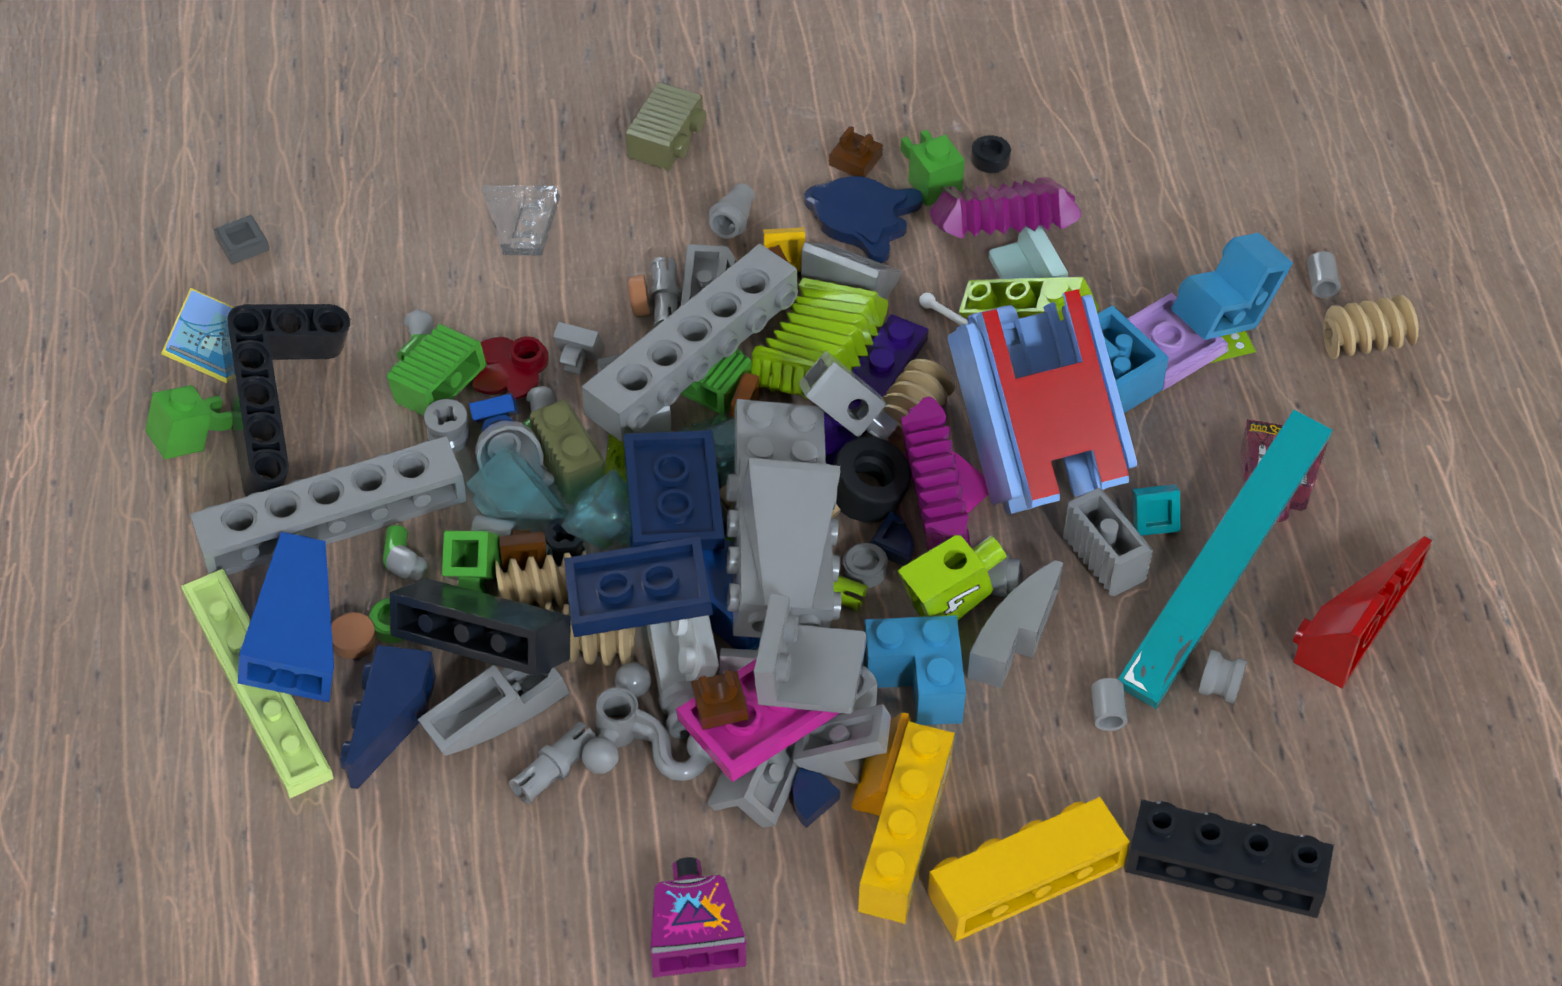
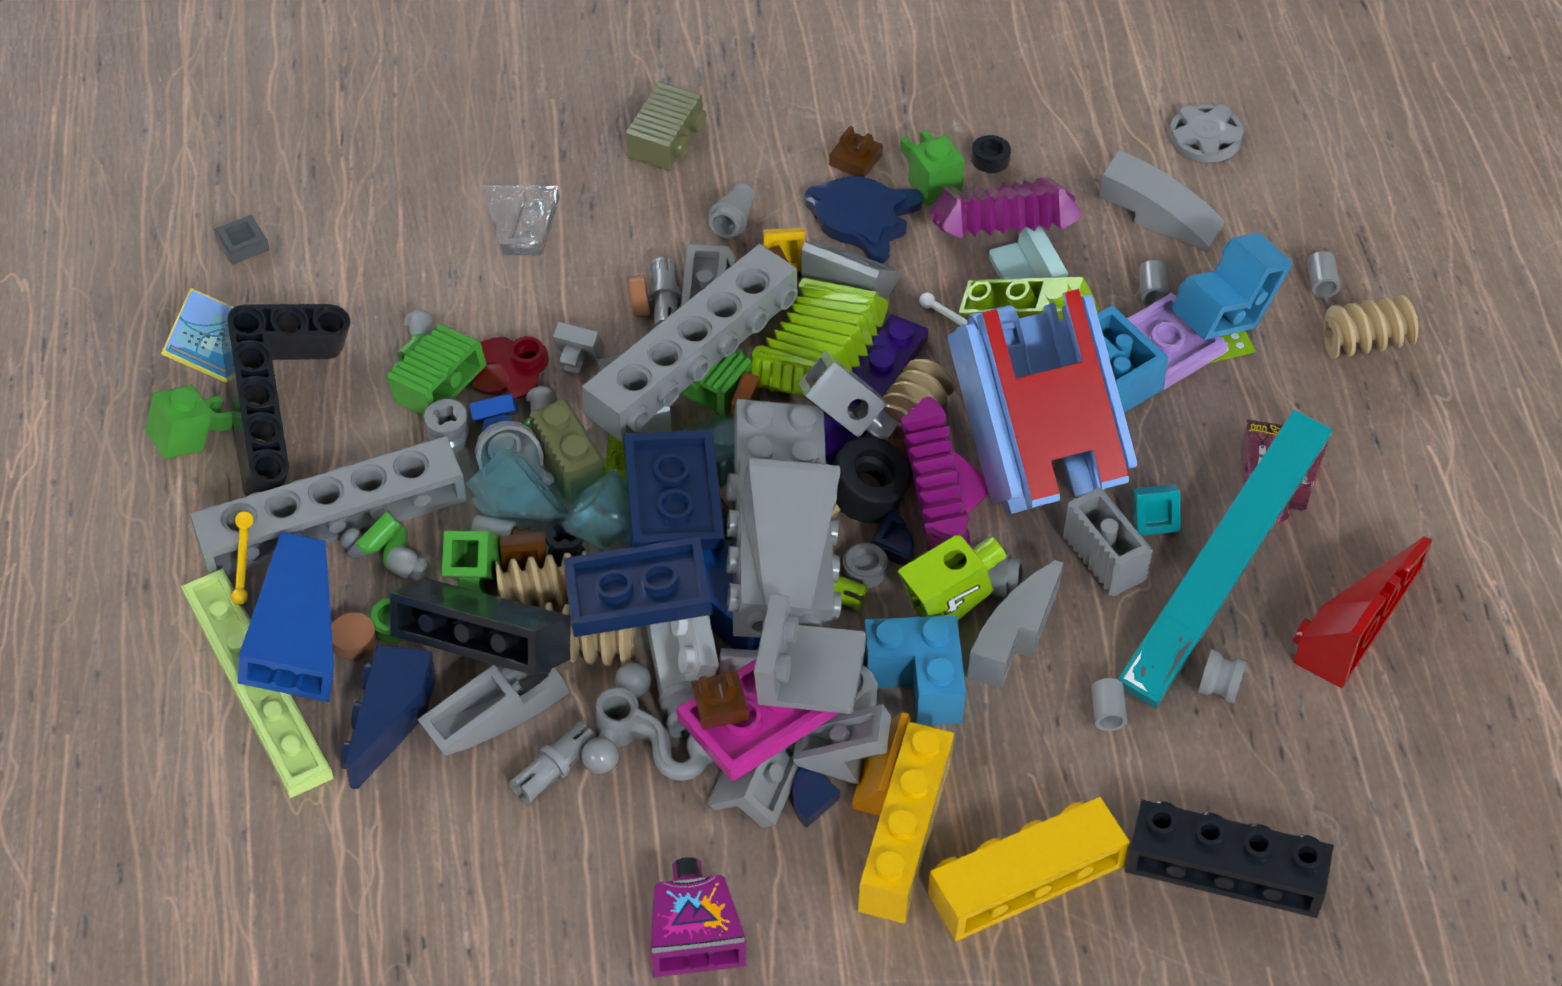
none -> yellow hinge [230,511,254,605]
none -> bright green arm [340,511,402,559]
none -> light grey slope [1099,150,1225,252]
none -> light grey hinge [1138,260,1170,306]
none -> light grey wheel [1170,104,1244,163]

